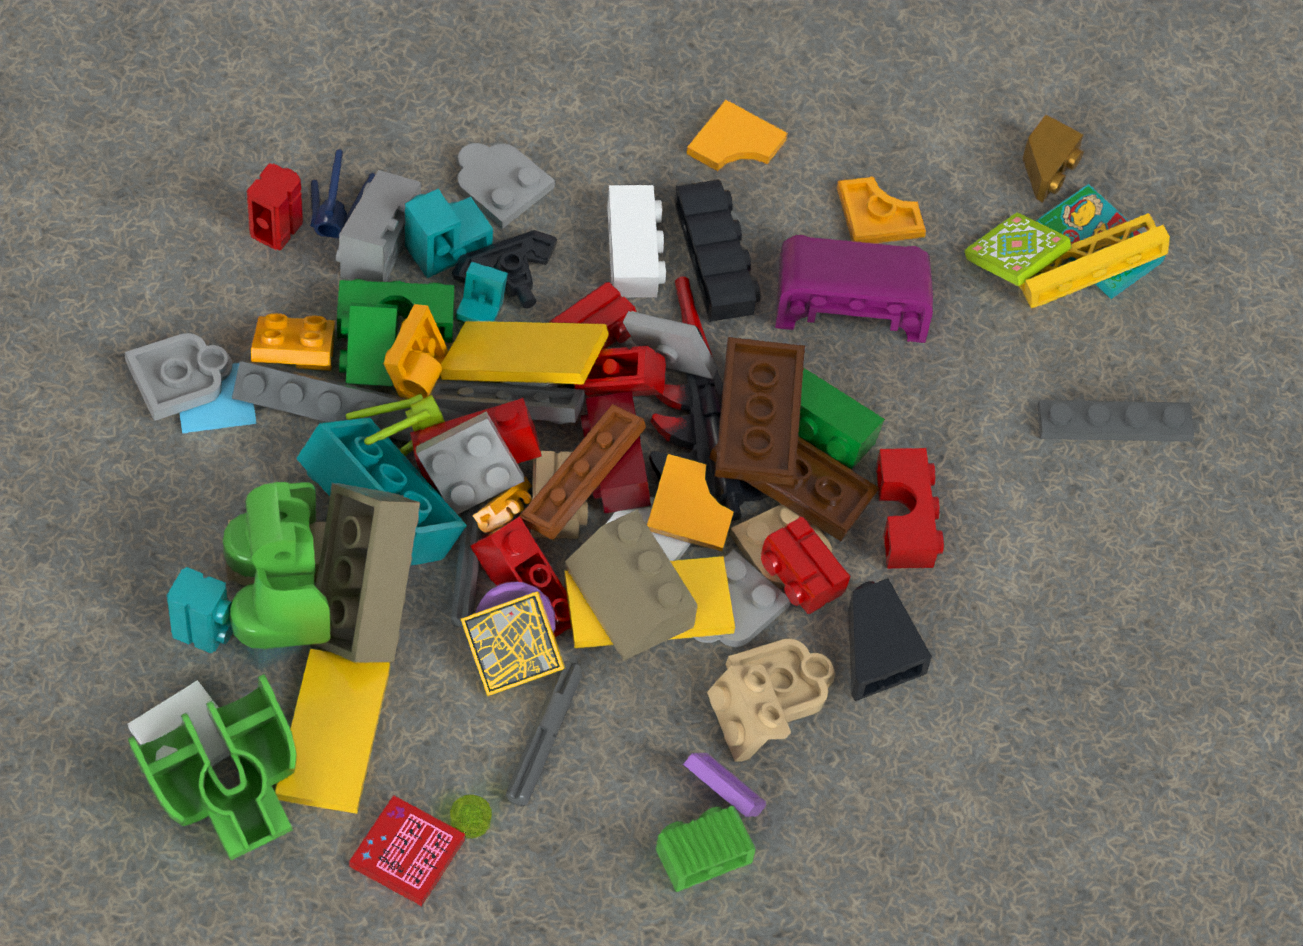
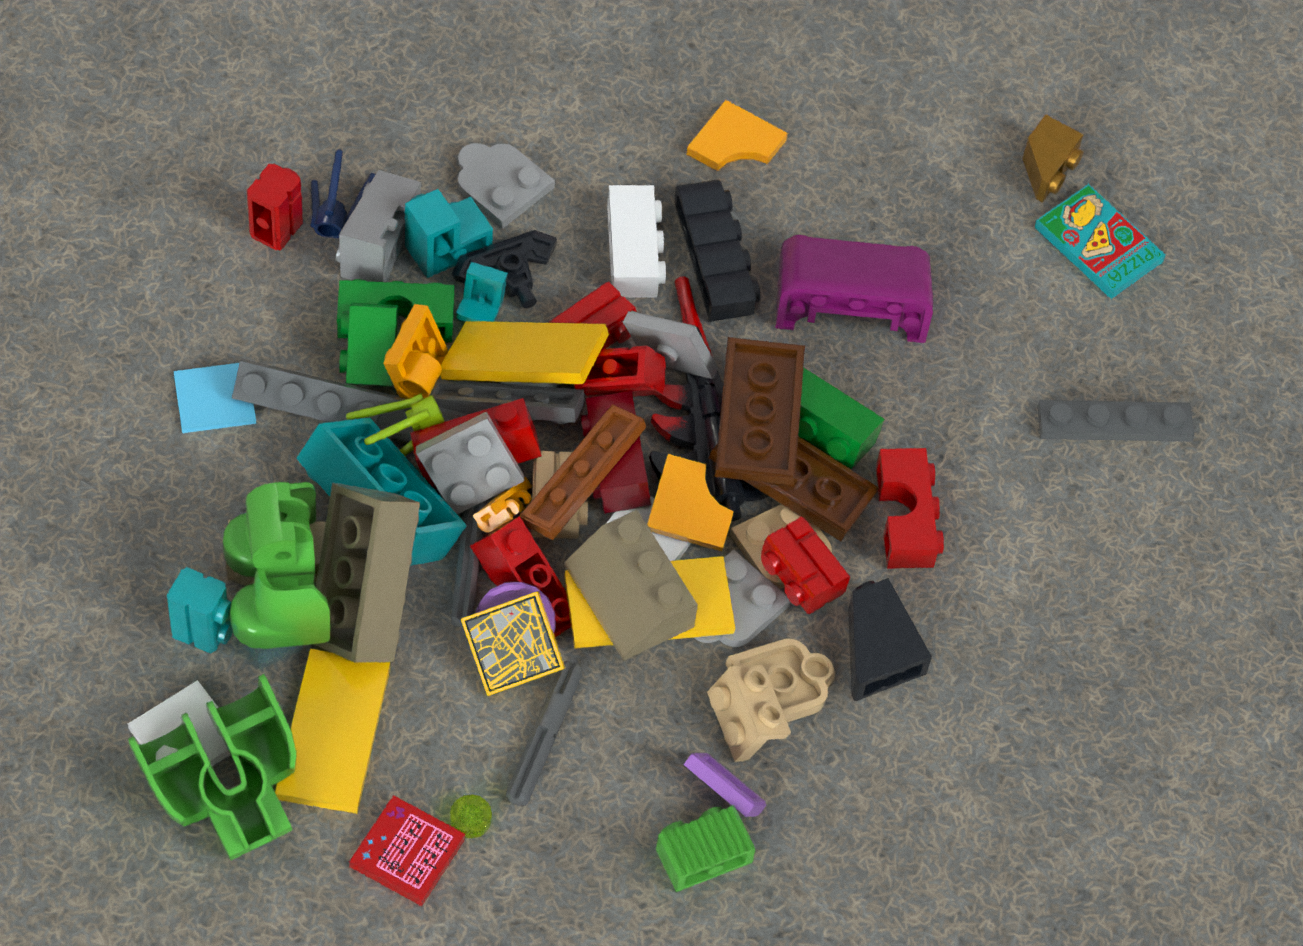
light grey plate [125,333,232,421] -> none
light orange plate [251,313,335,371] -> none
light orange tile [837,177,926,244] -> none
lime tile [965,212,1071,287] -> none
yellow fence [1020,213,1170,308] -> none

